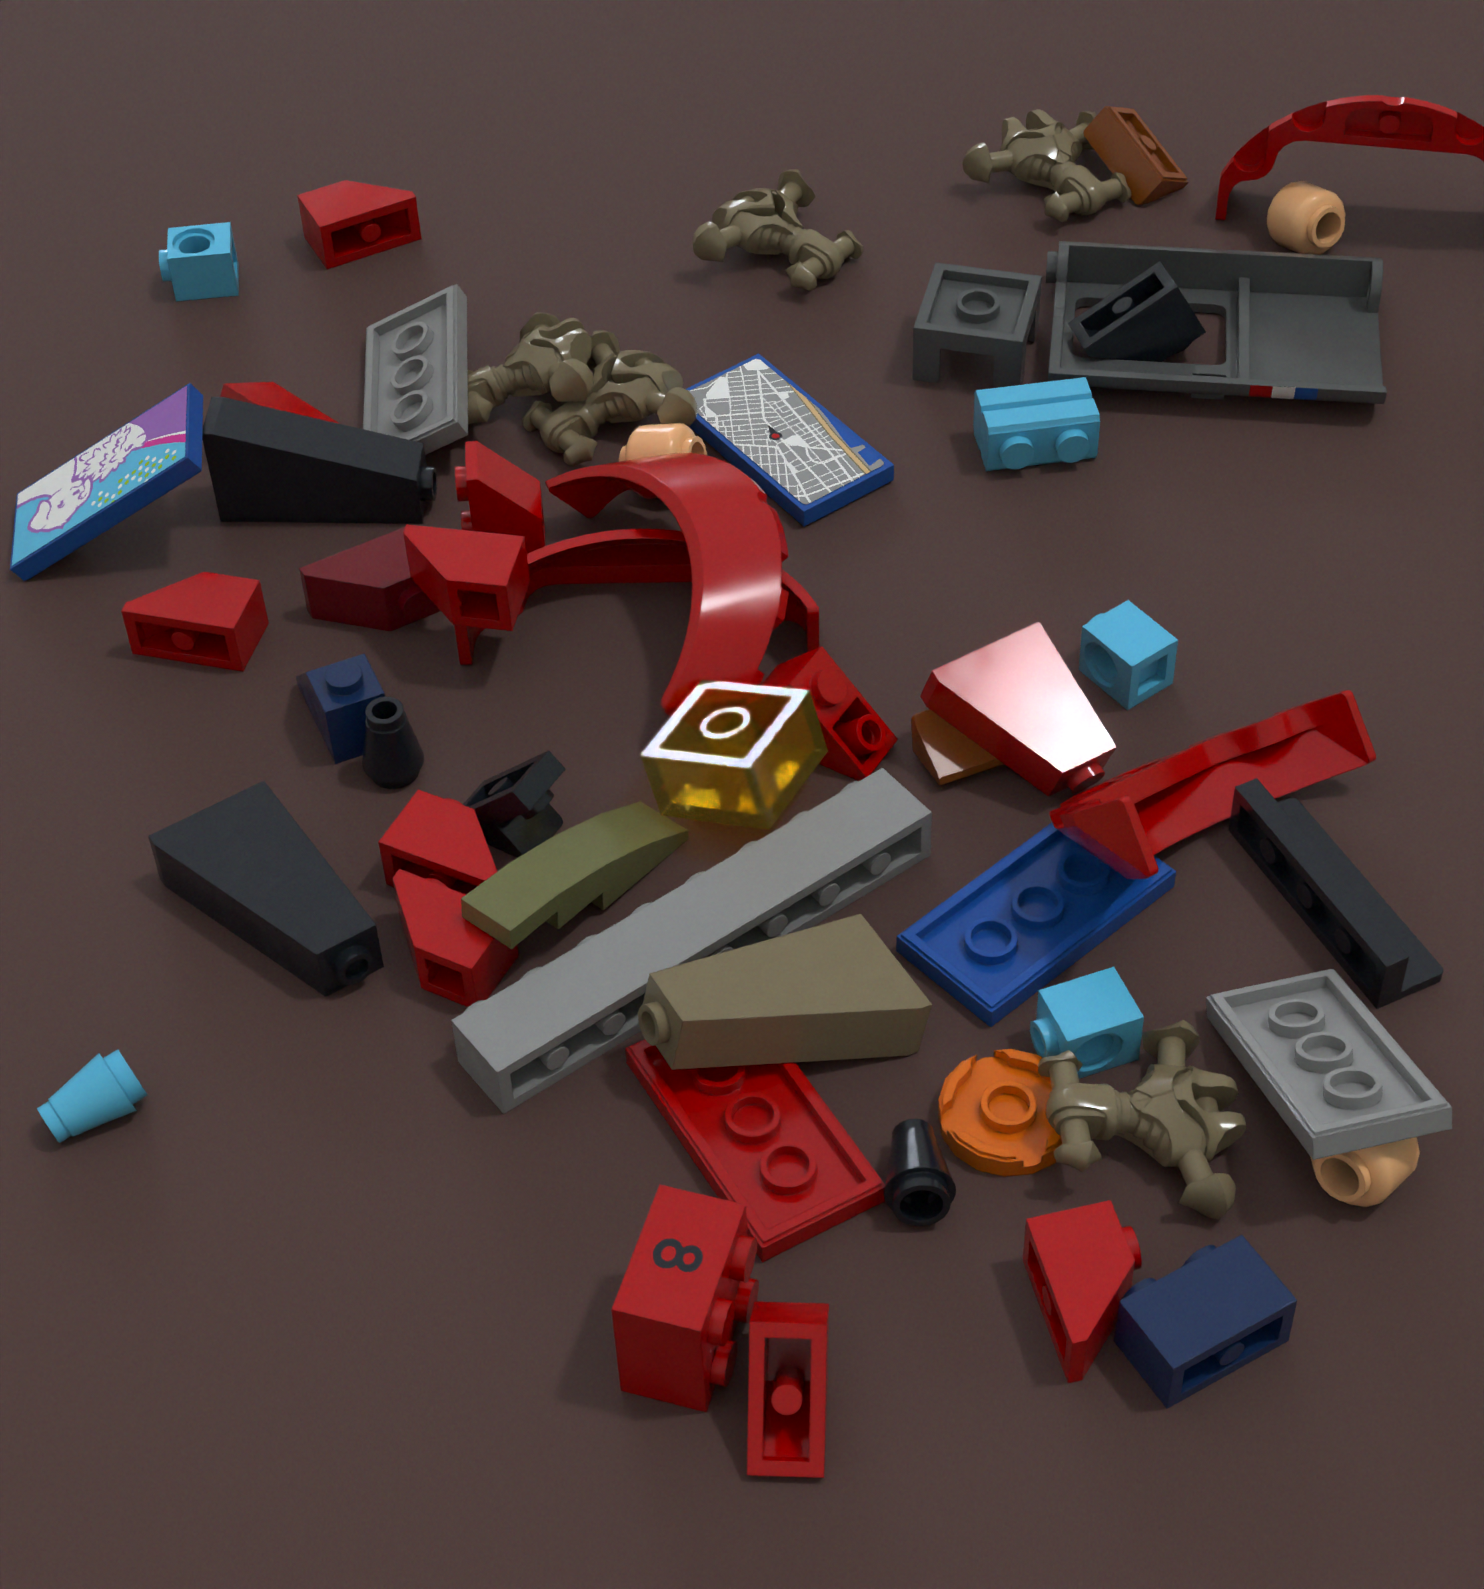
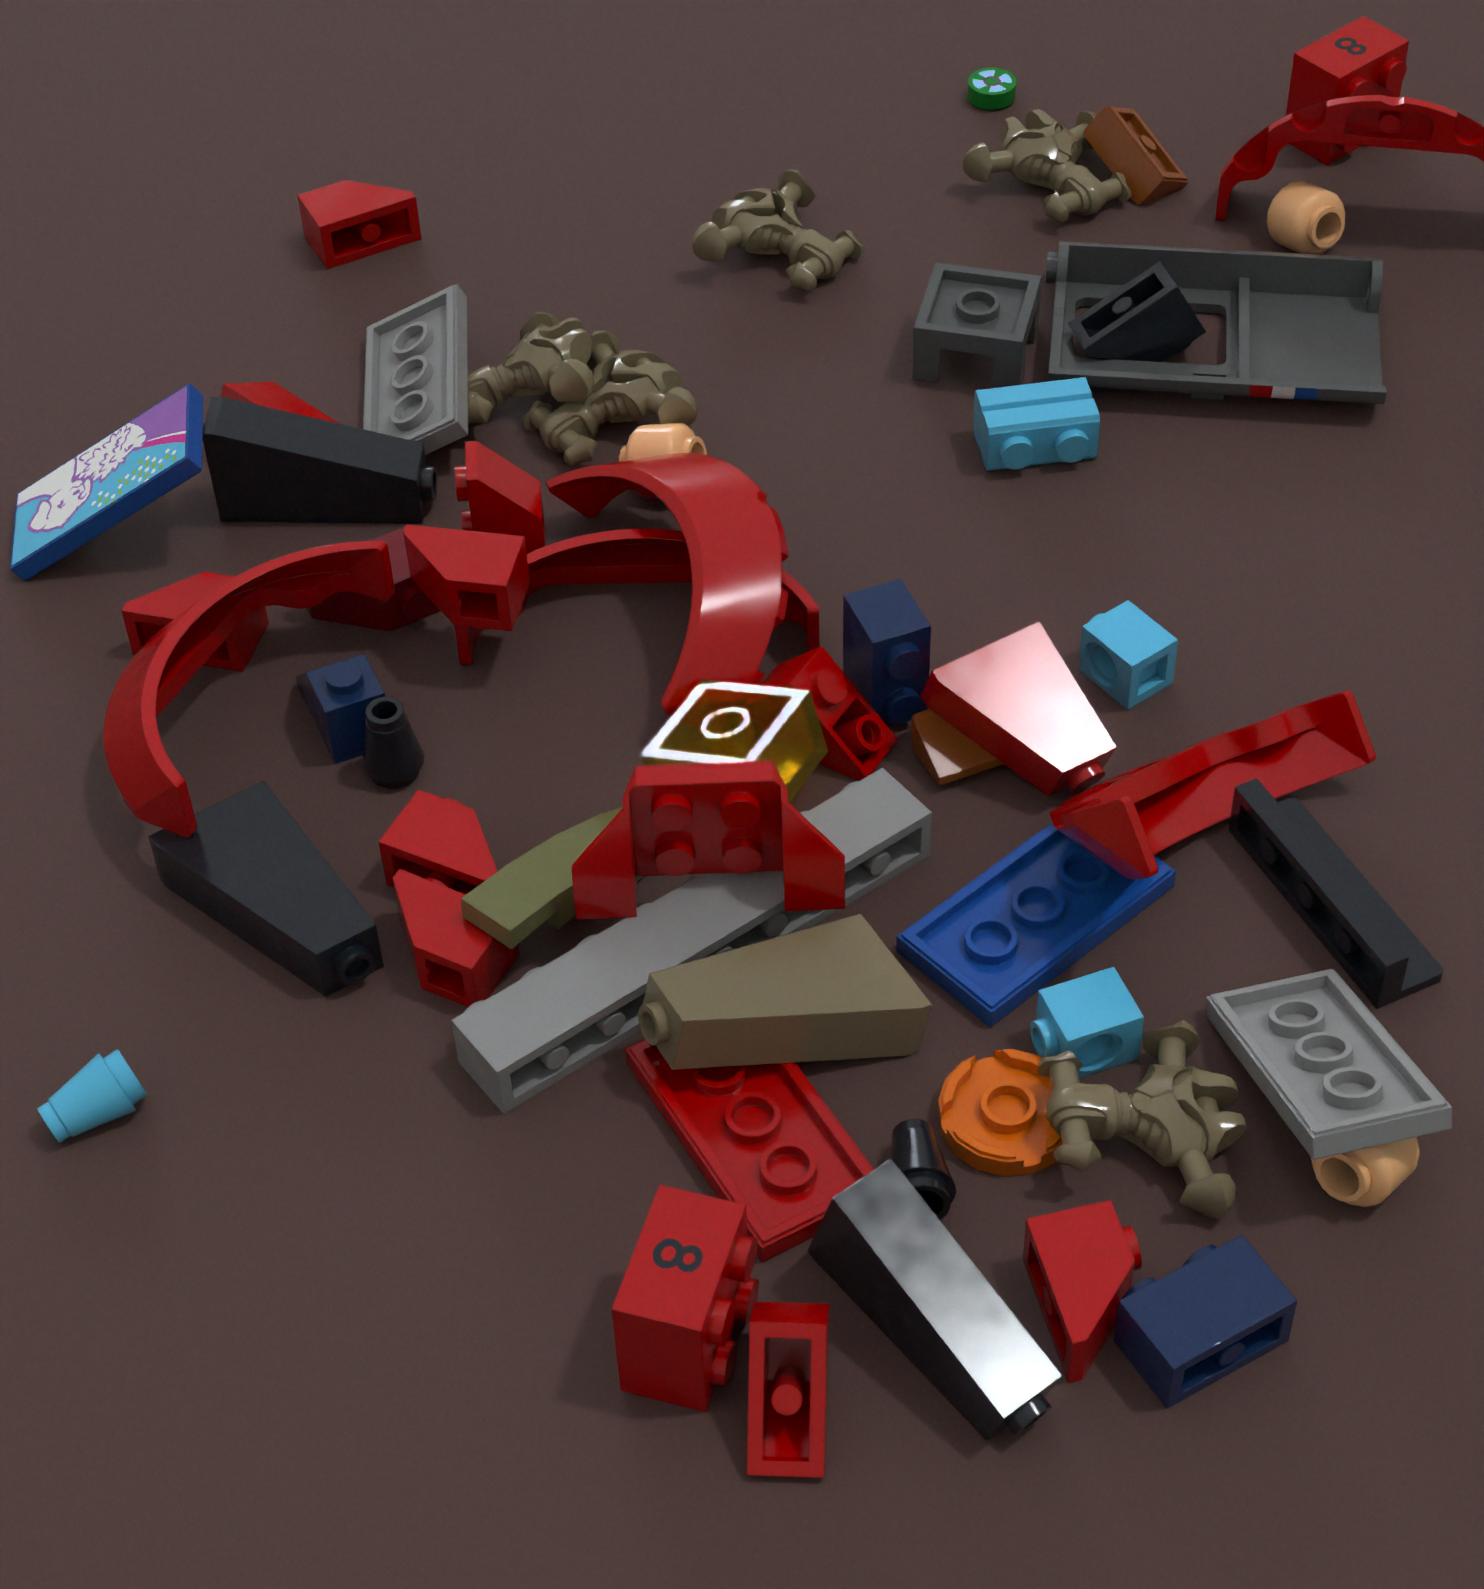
medium azure brick [159,222,239,302] -> none
black slope [463,751,566,858] -> none
tile [686,354,894,527] -> none
none -> red windscreen [103,541,395,838]
none -> red piece [571,761,845,919]
none -> slope [807,1159,1062,1441]
none -> dark blue brick [843,578,931,727]
none -> green tile [967,67,1017,110]
none -> red brick [1286,16,1409,165]

